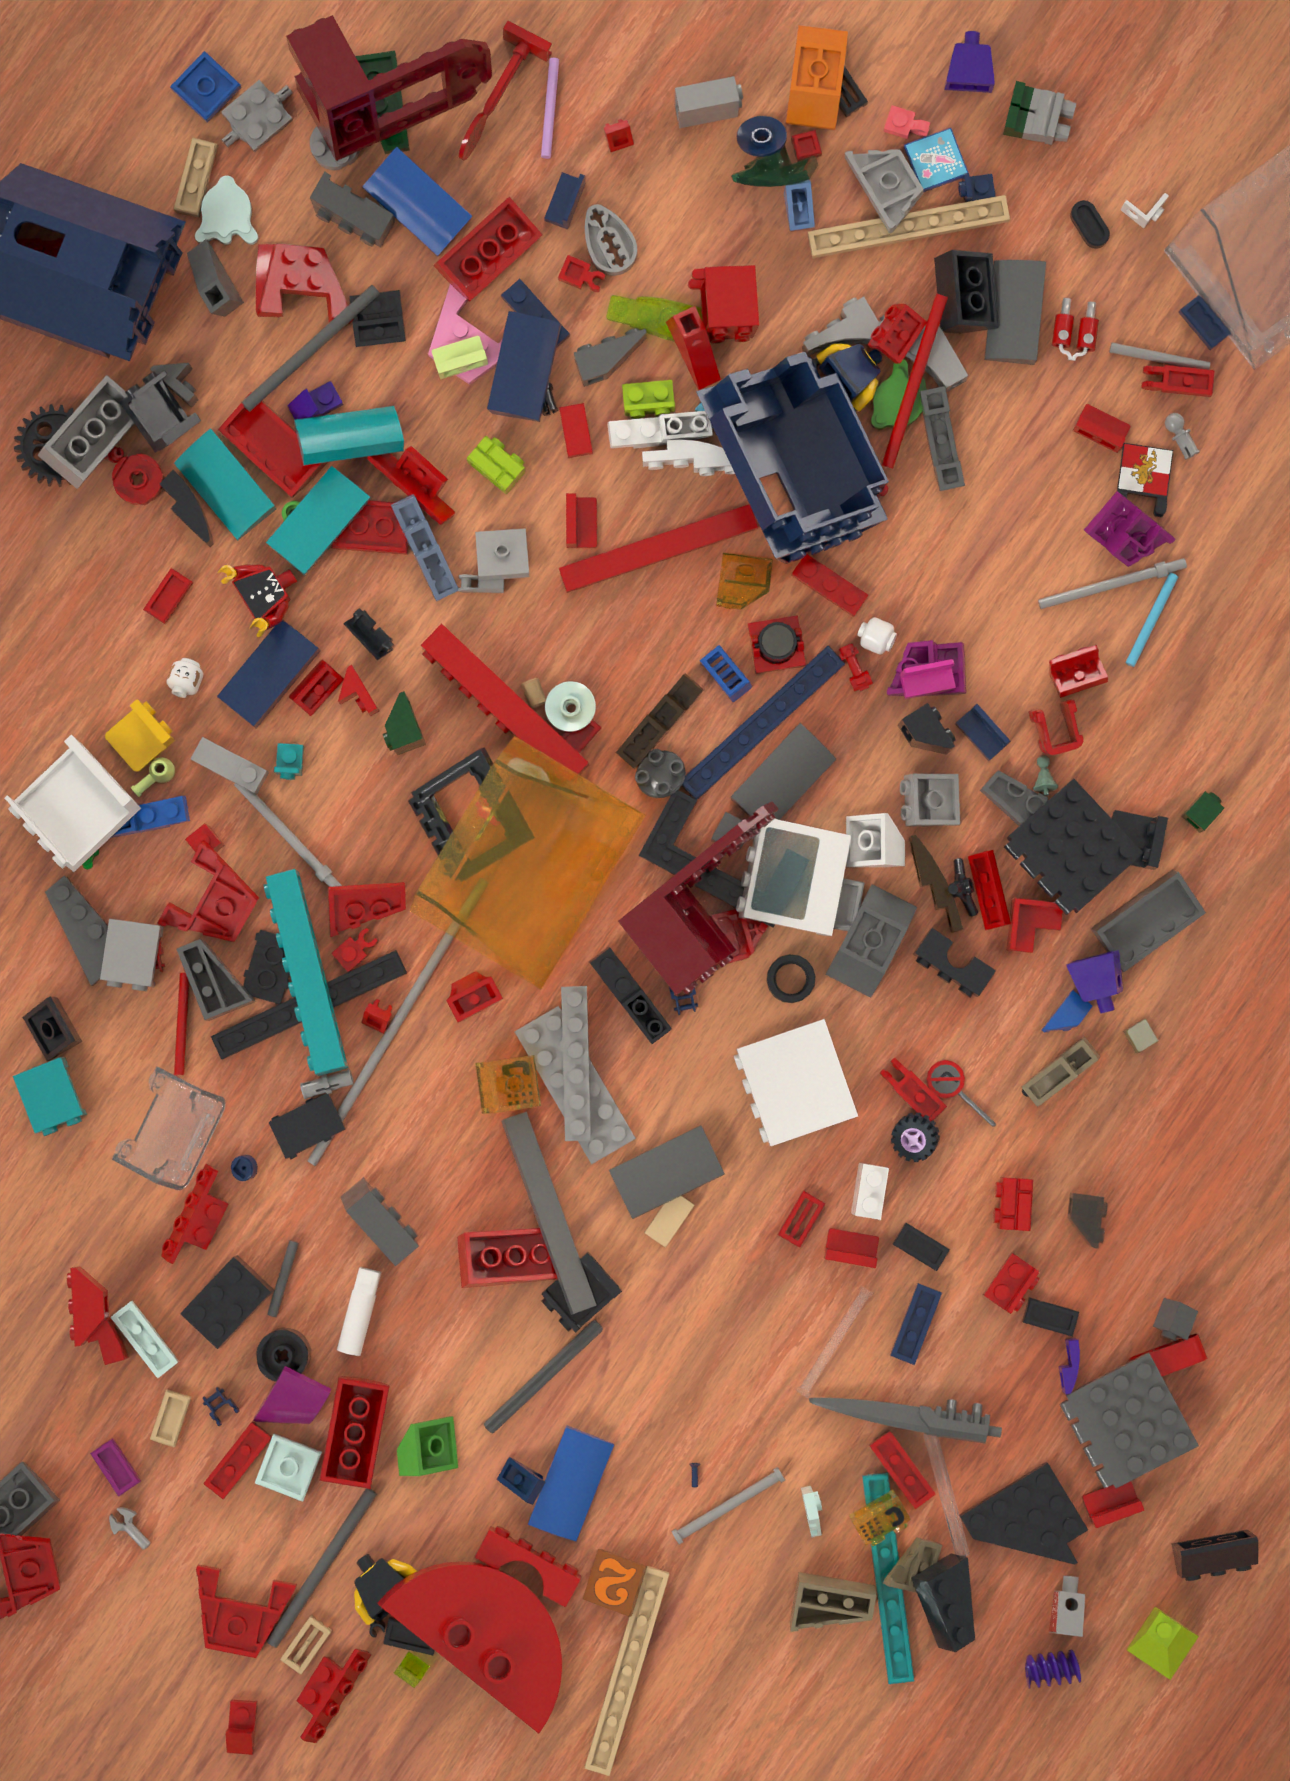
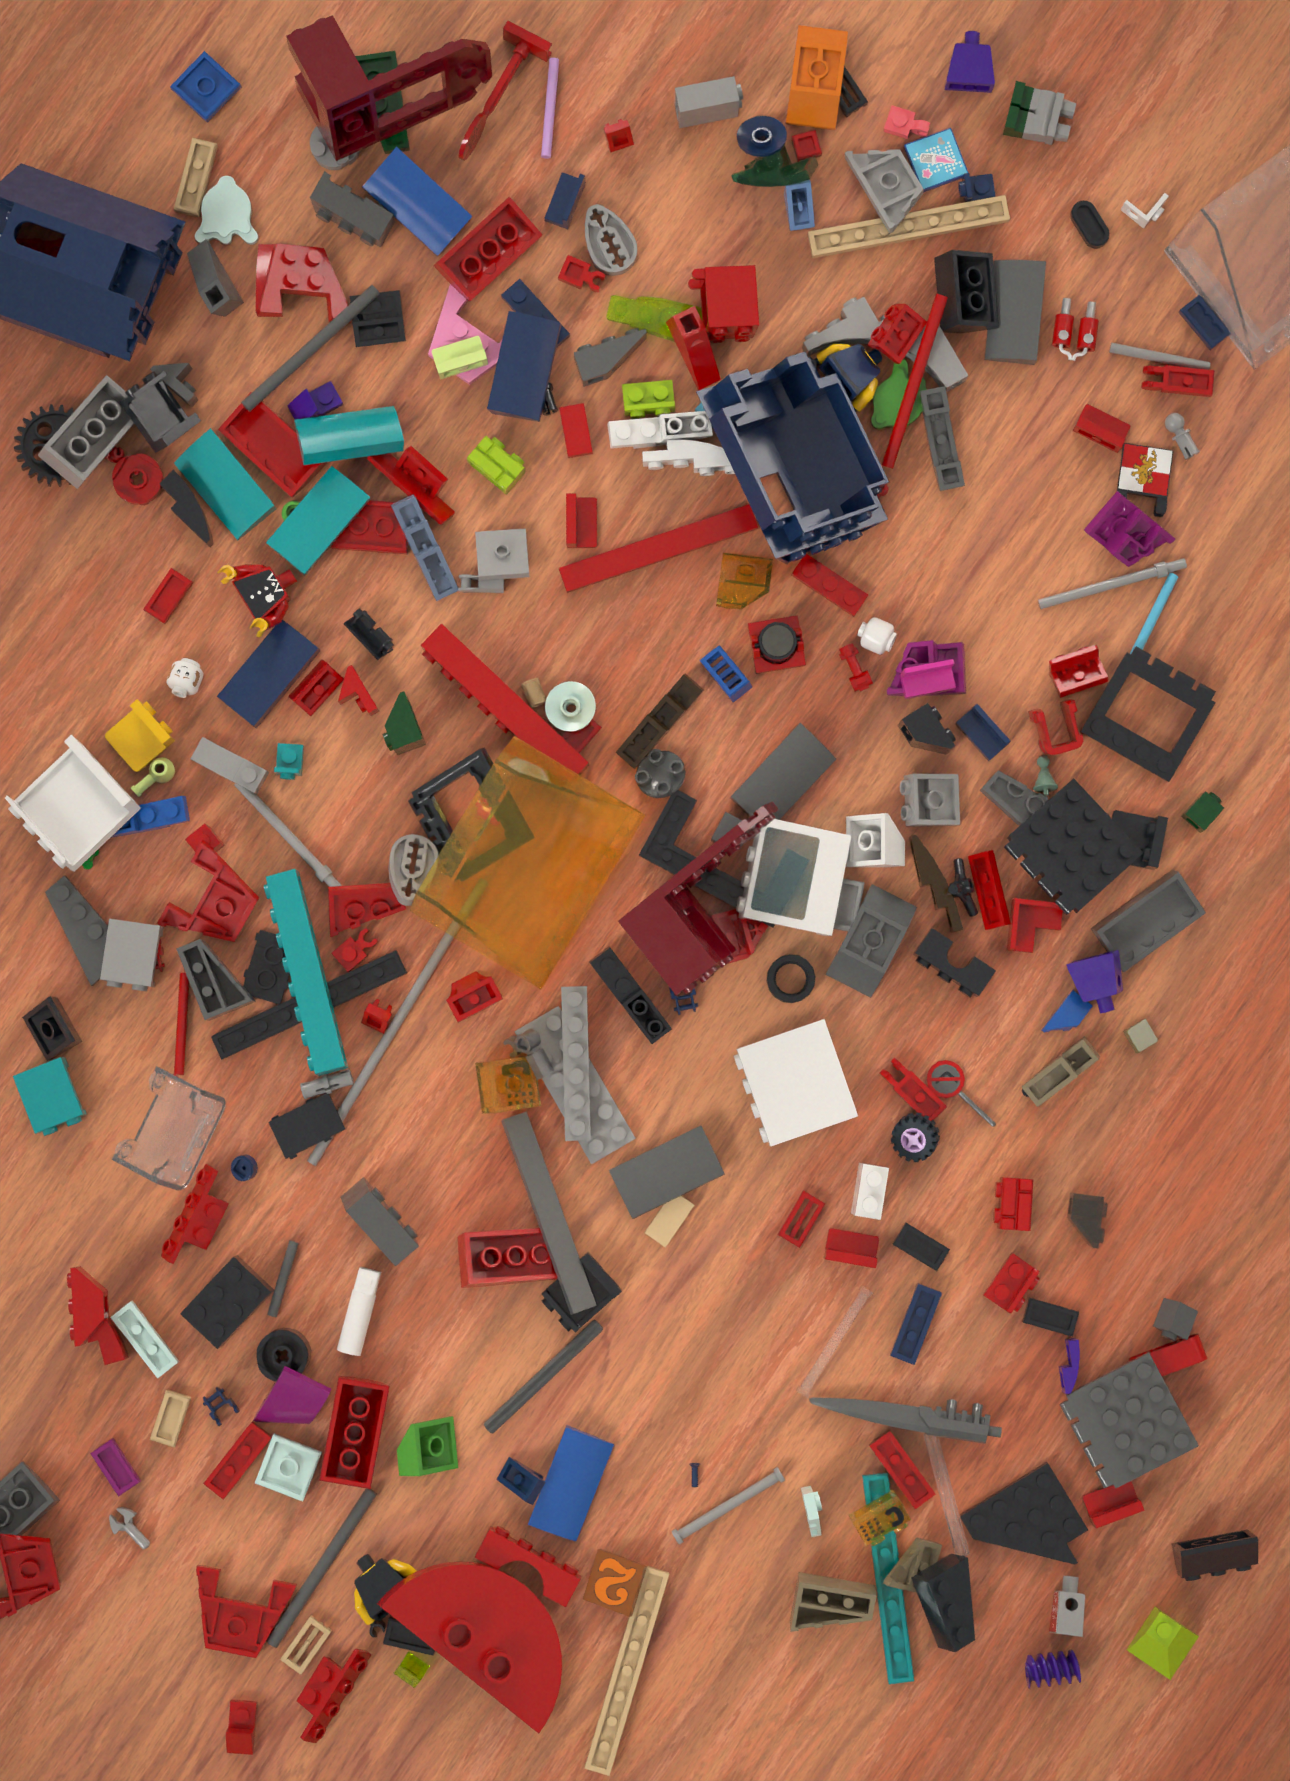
light grey plate [221,80,293,152] -> none
dark blue tile [682,646,845,800] -> none
none -> light grey piece [388,834,439,906]
none -> flat silver bar [503,1029,554,1080]
none -> black hinge [1080,646,1216,782]

